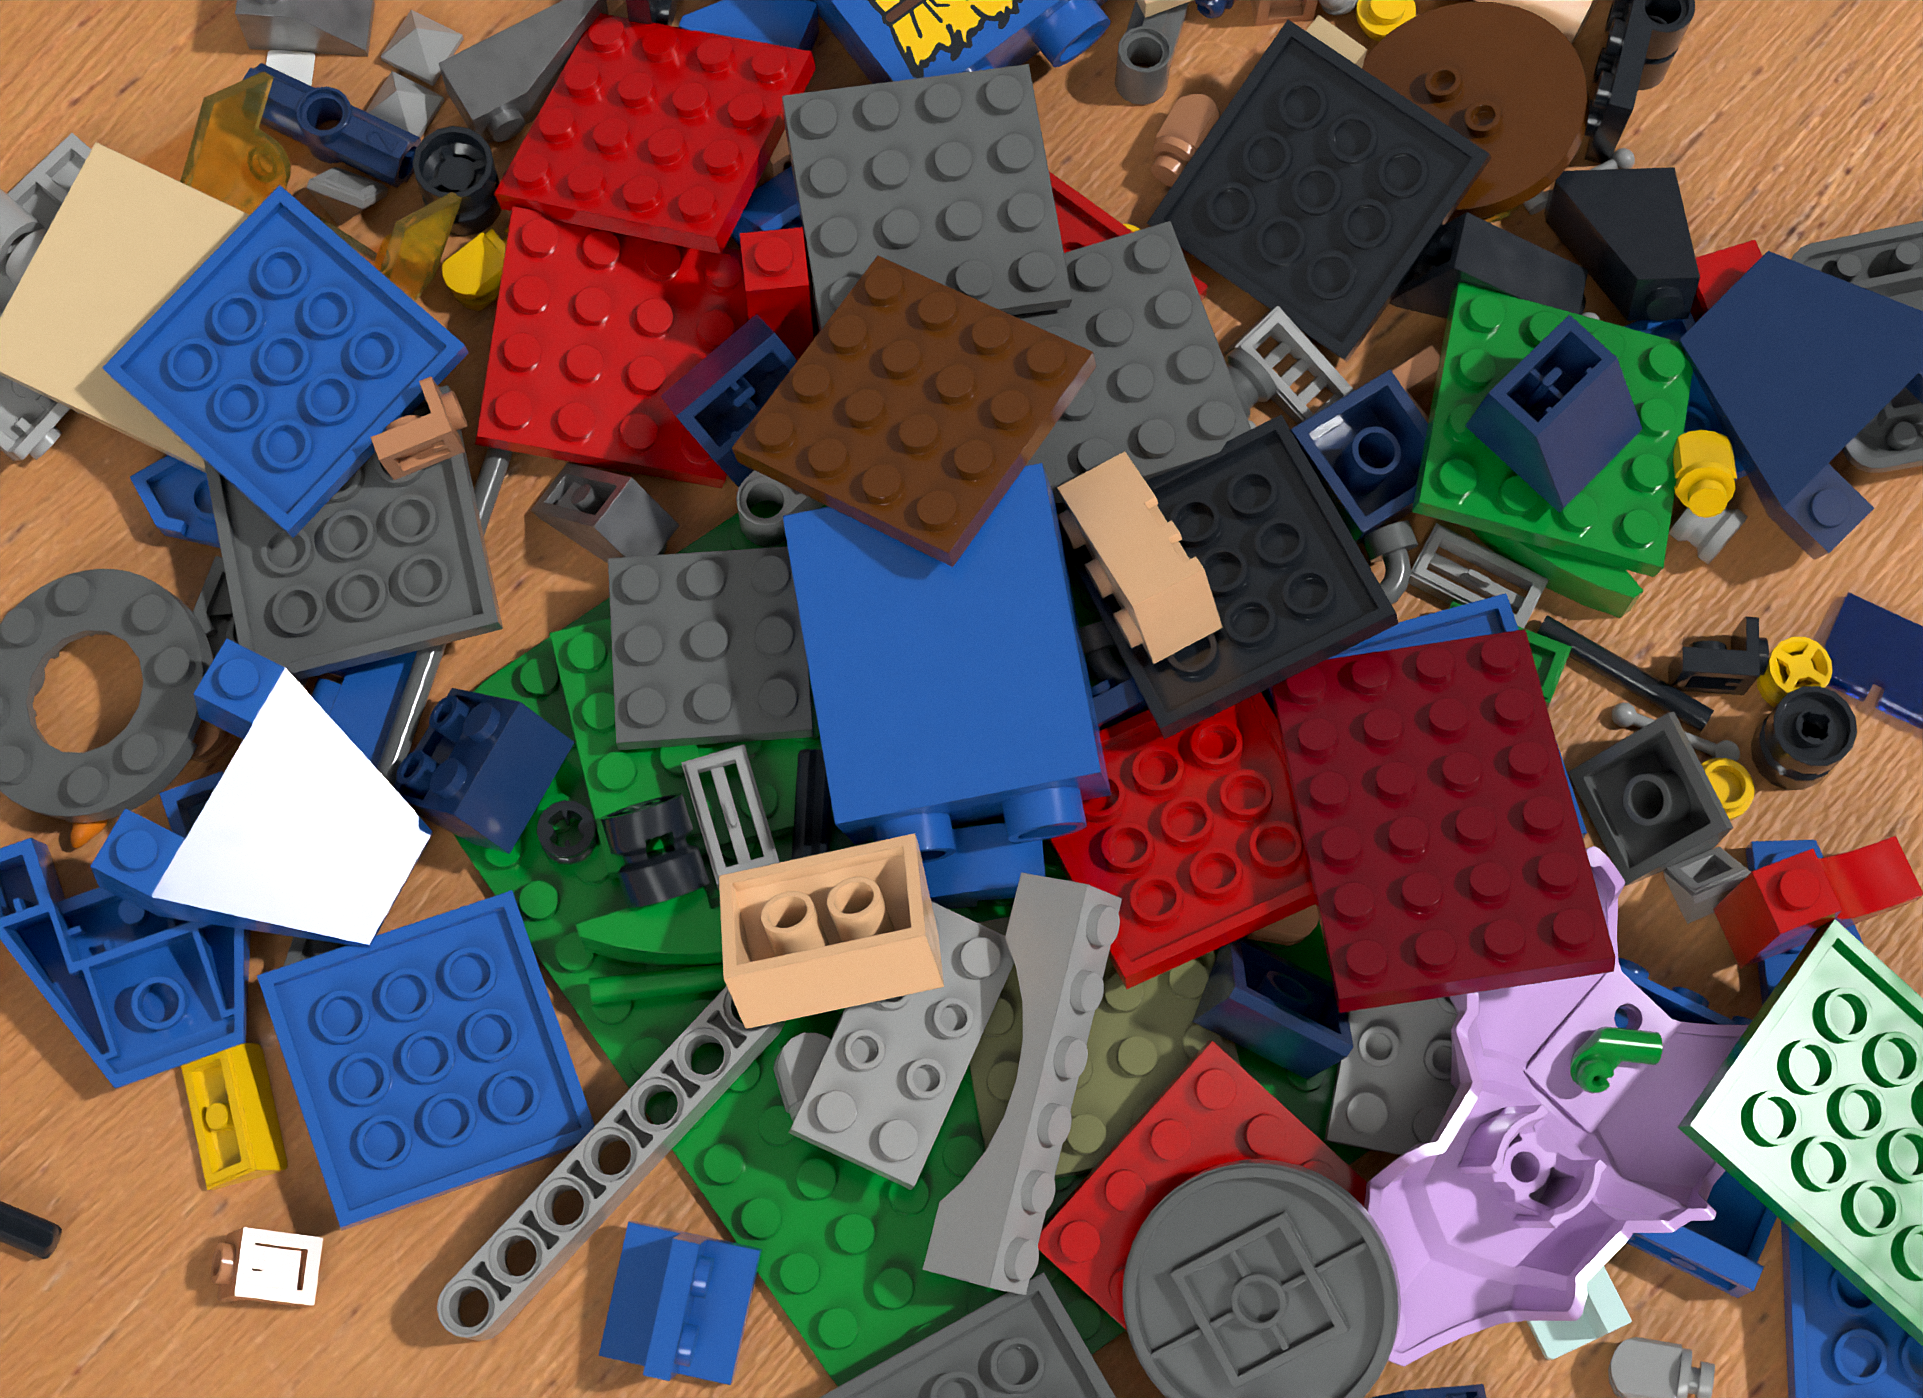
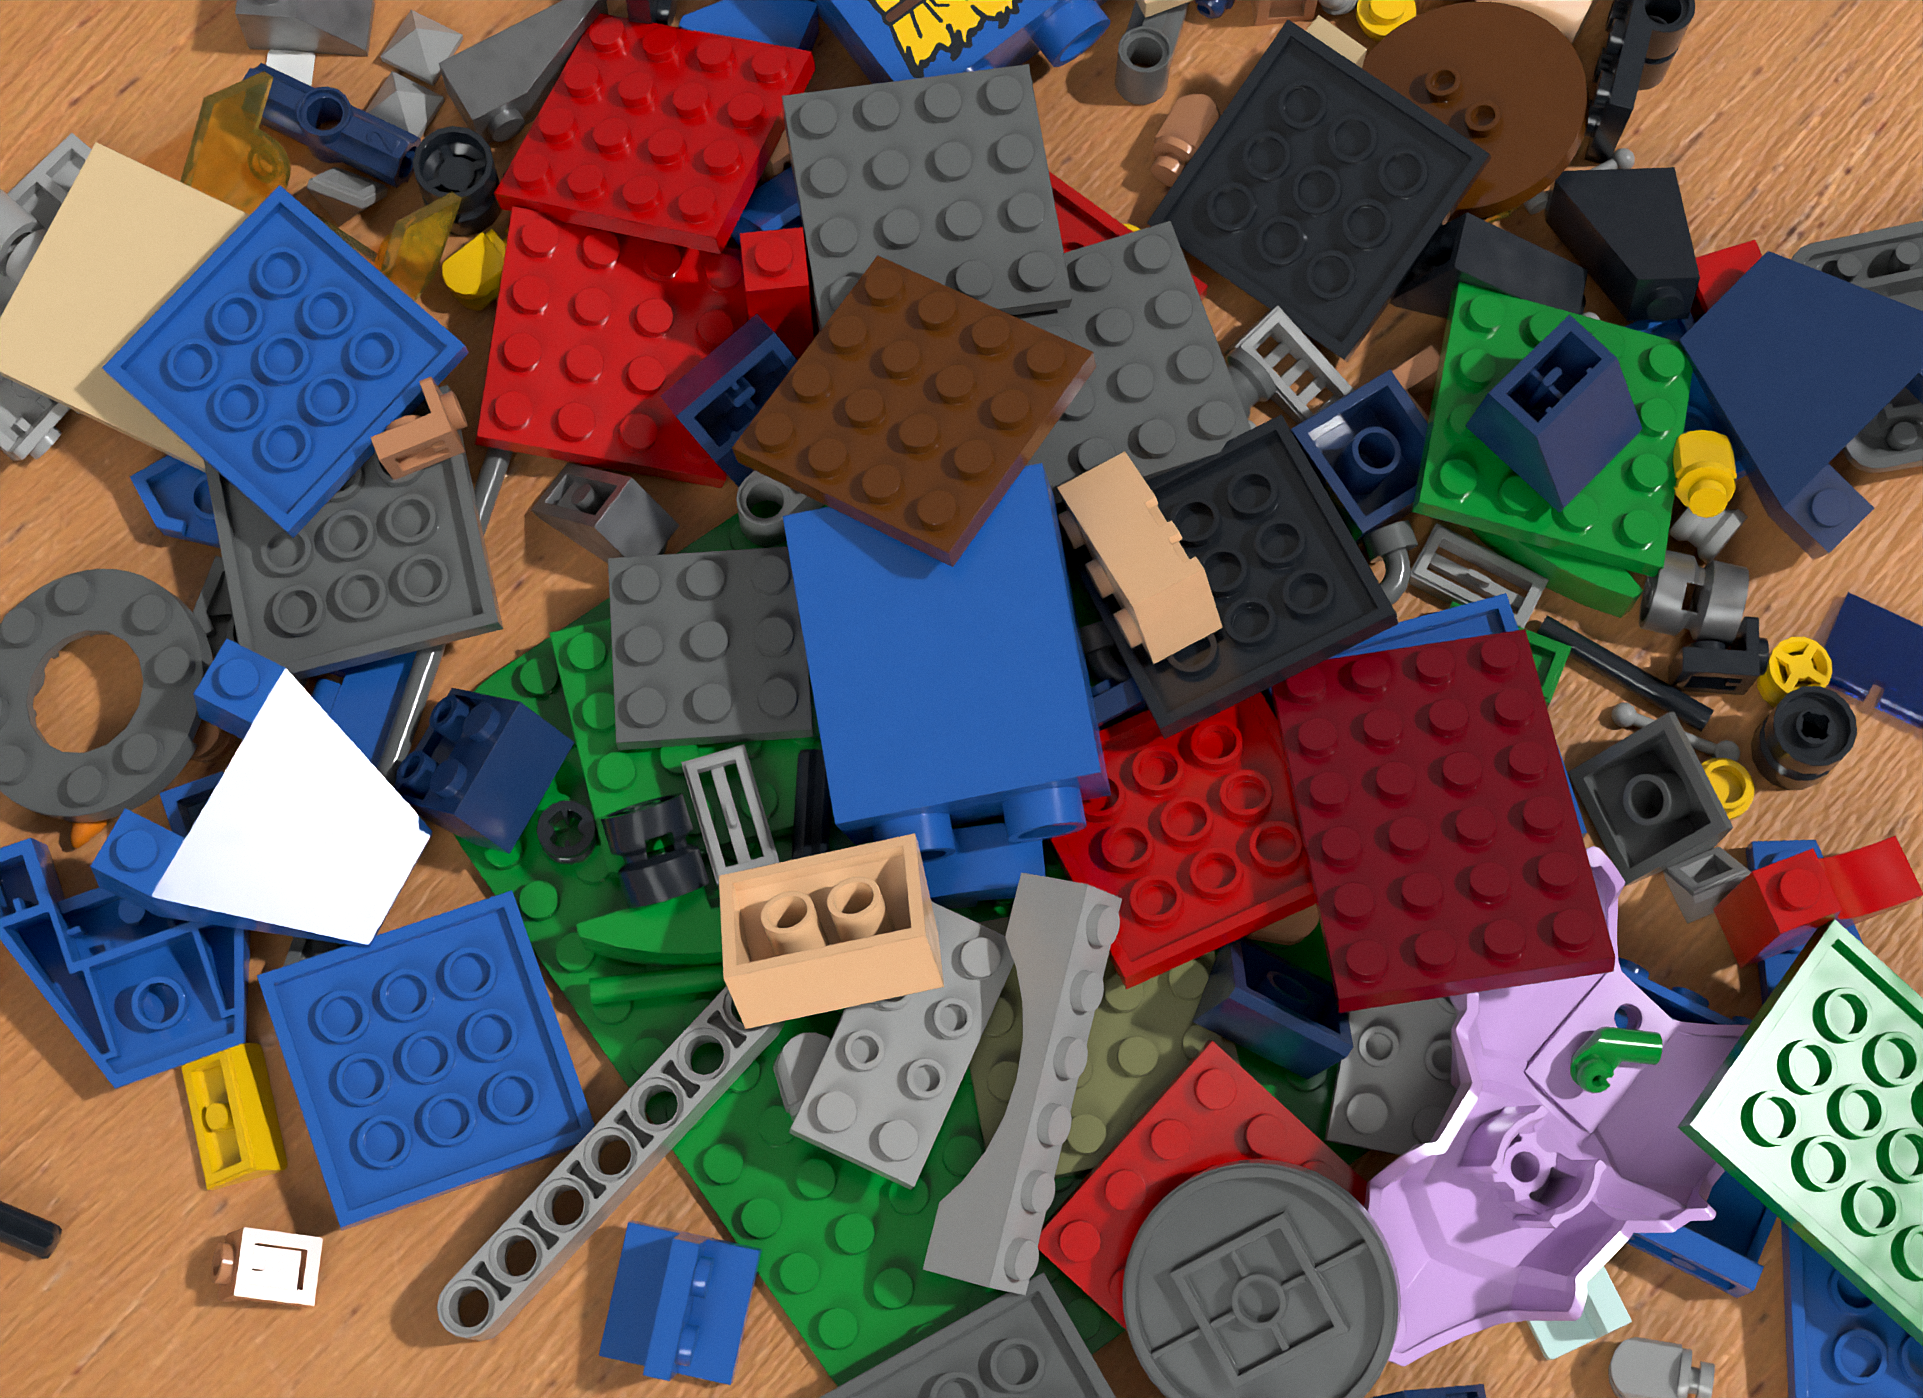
none -> flat silver wheel [1639,550,1749,648]

